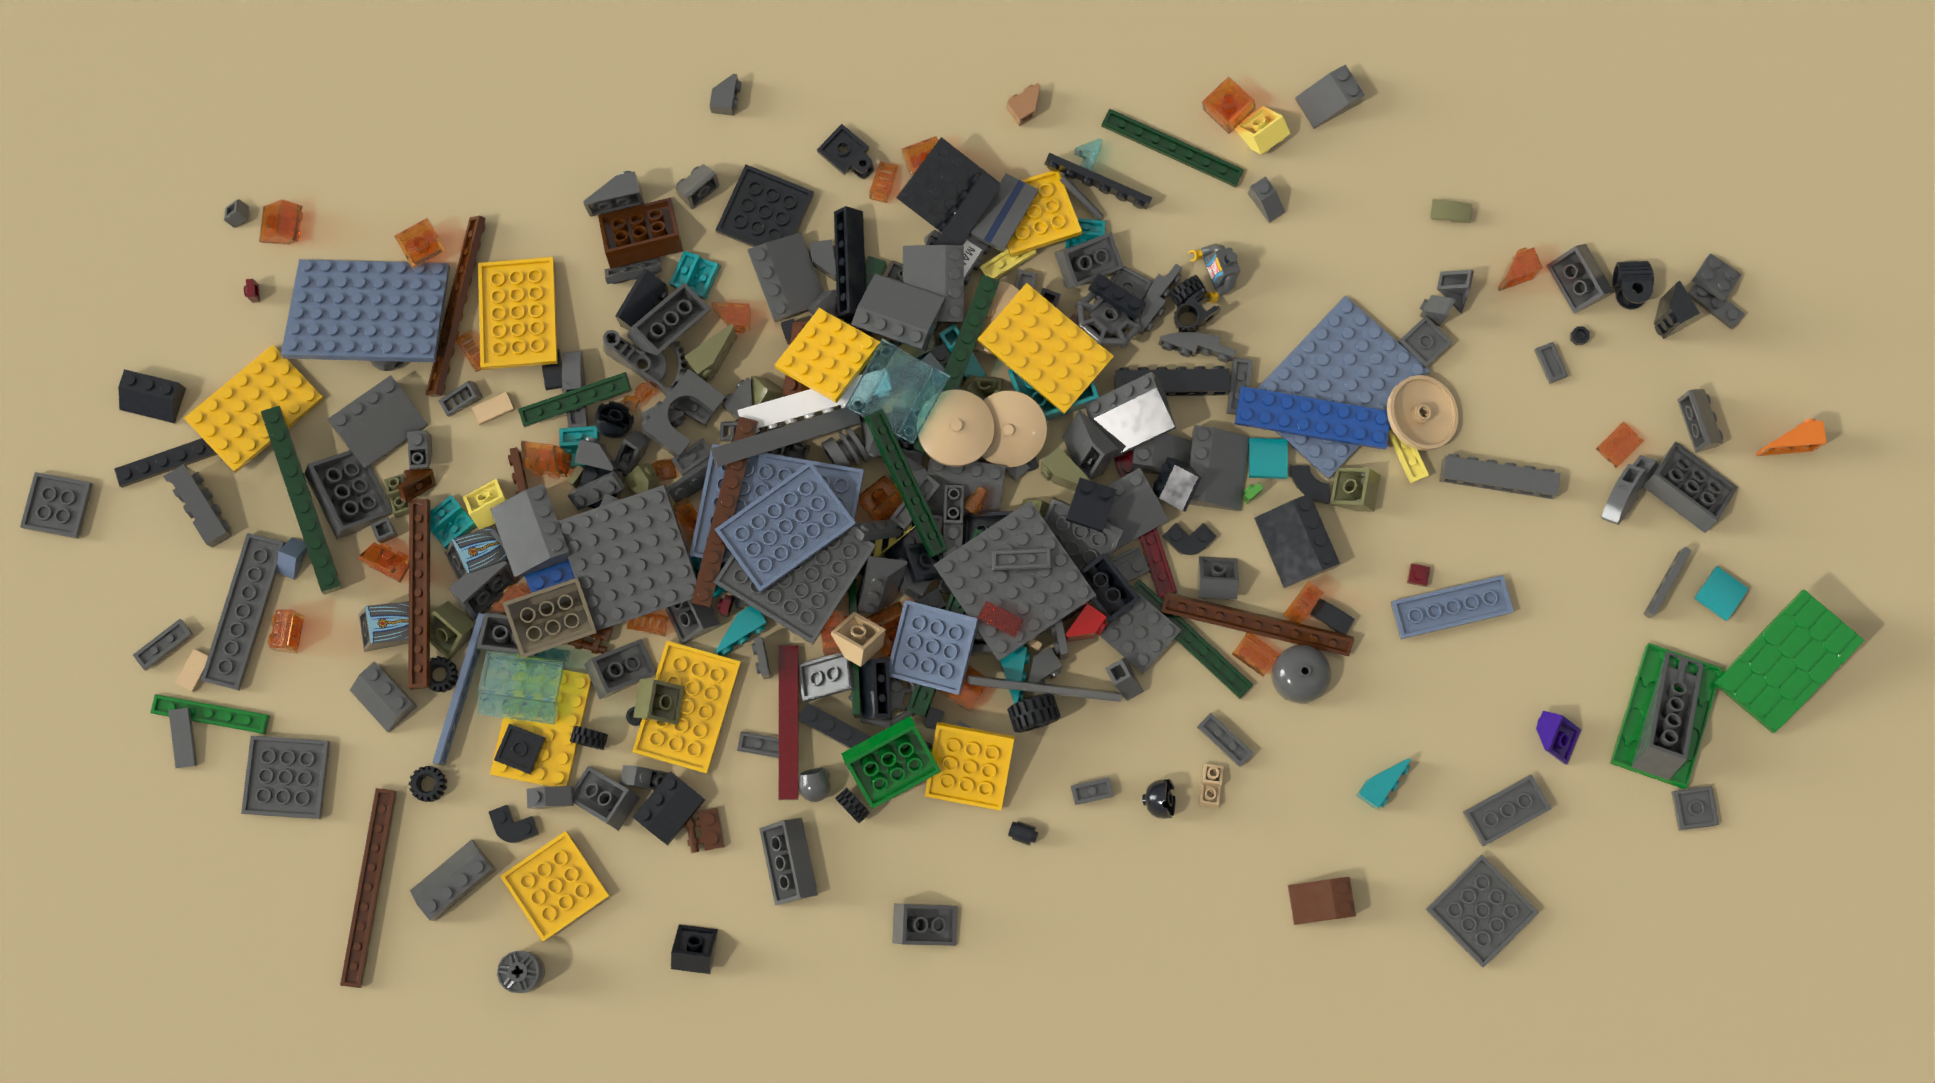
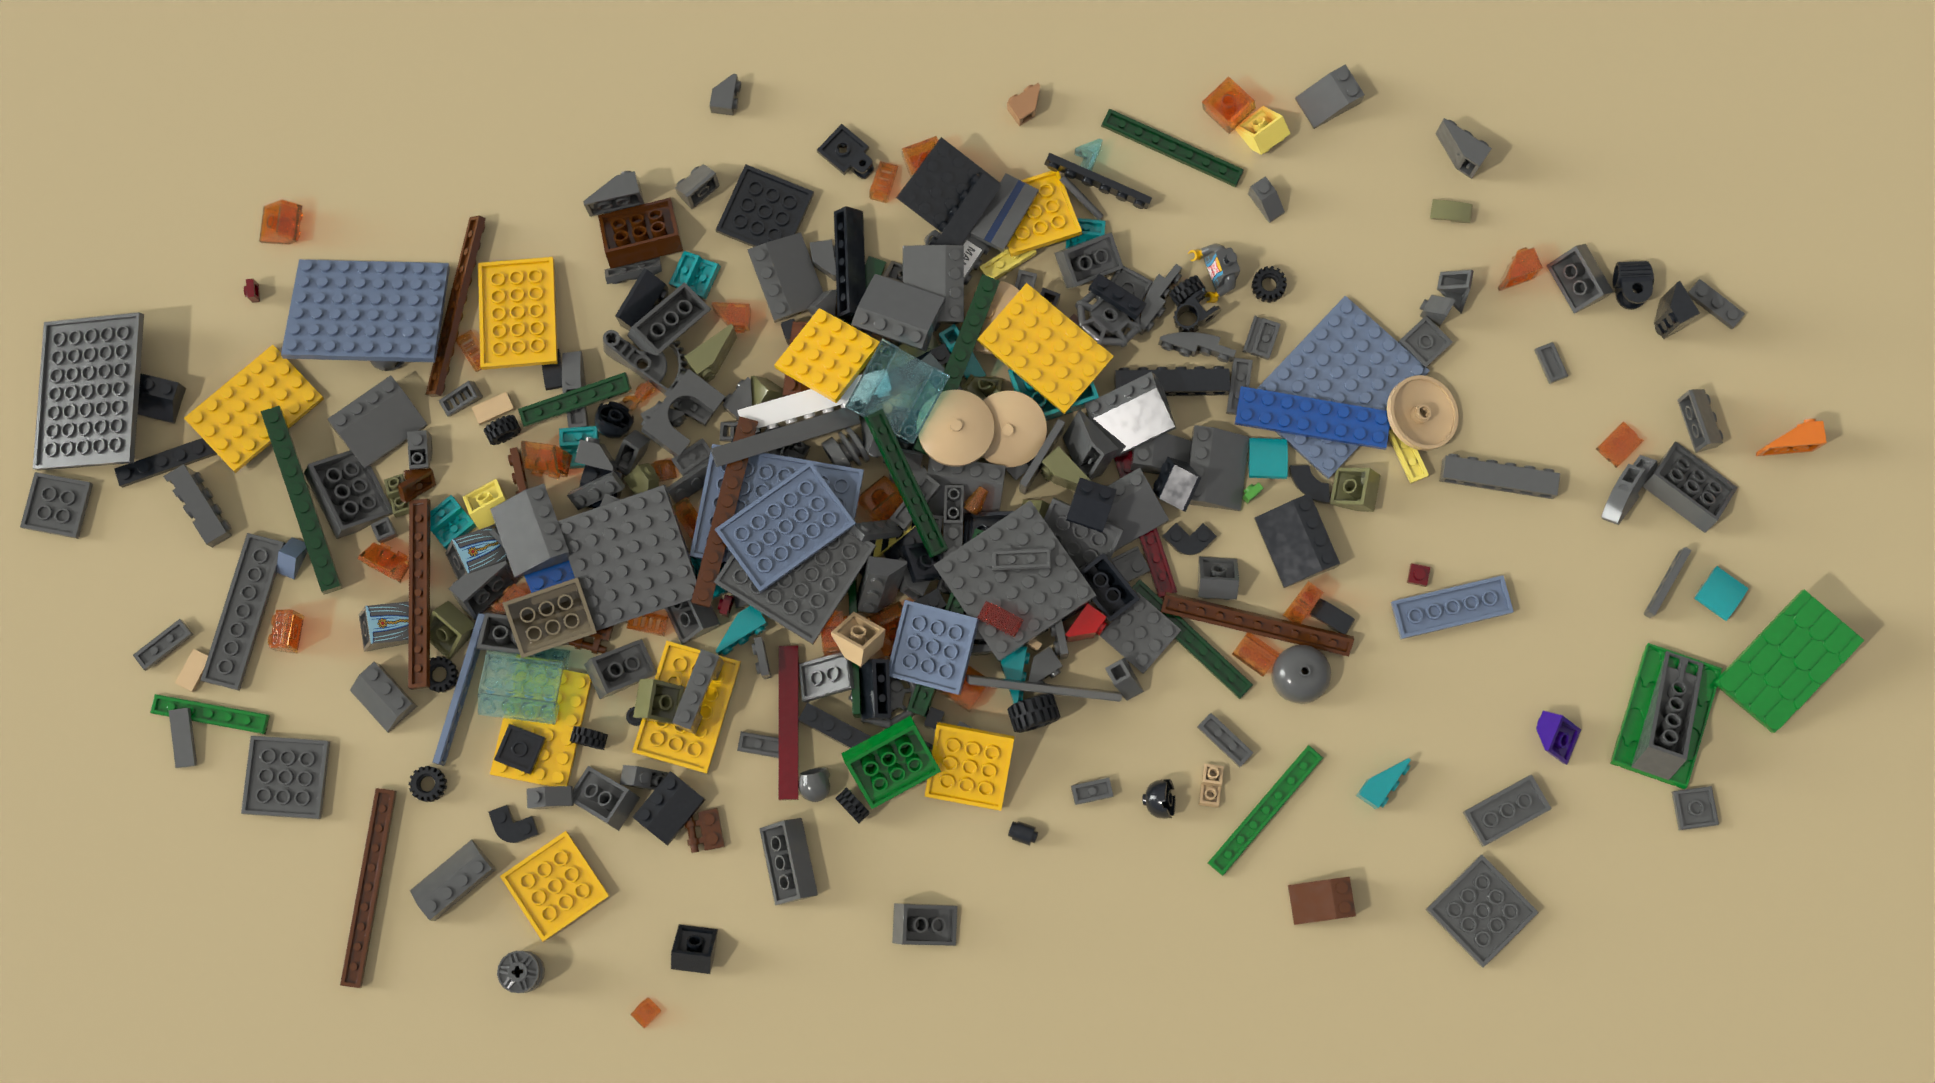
dark grey slope [224,199,249,228] -> none
clear orange slope [394,218,446,269] -> none
olive tile [567,465,584,488] -> none
black tile [1570,326,1590,345] -> none
dark grey plate [1691,253,1742,302] -> none
none -> dark grey plate [33,312,144,471]
none -> black tyre [483,415,522,445]
none -> clear orange slope [630,997,661,1028]
none -> dark grey arch [672,649,724,735]
none -> dark grey tile [1019,419,1065,494]
none -> green tile [1208,745,1323,876]
none -> dark grey plate [1242,315,1281,360]
none -> black tyre [1251,266,1287,303]
none -> dark grey slope [1435,118,1492,179]

